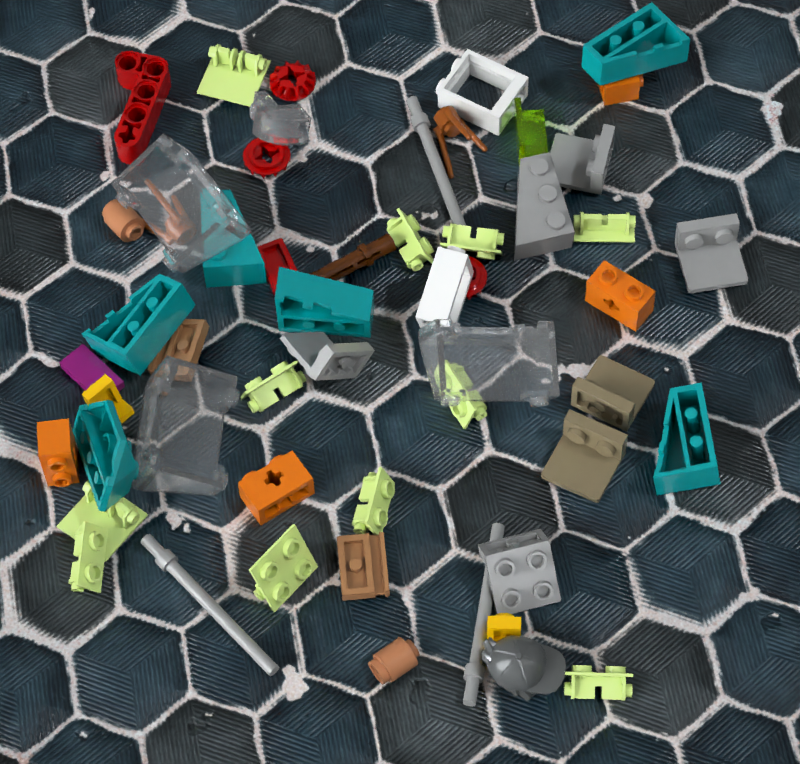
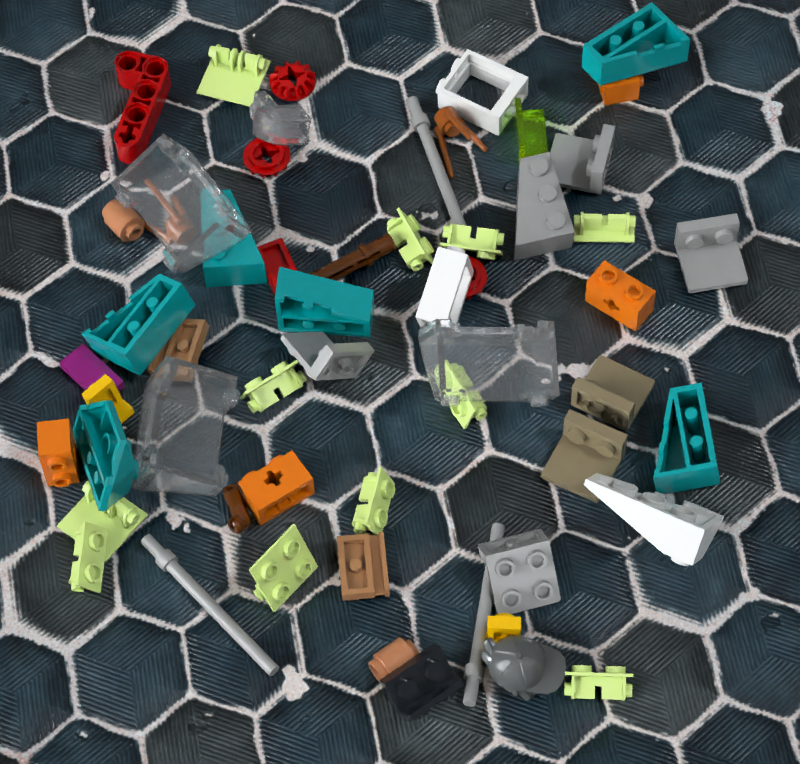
none -> reddish brown arm [222,484,251,534]
none -> black bracket [379,643,464,721]
none -> white wedge [584,473,724,566]

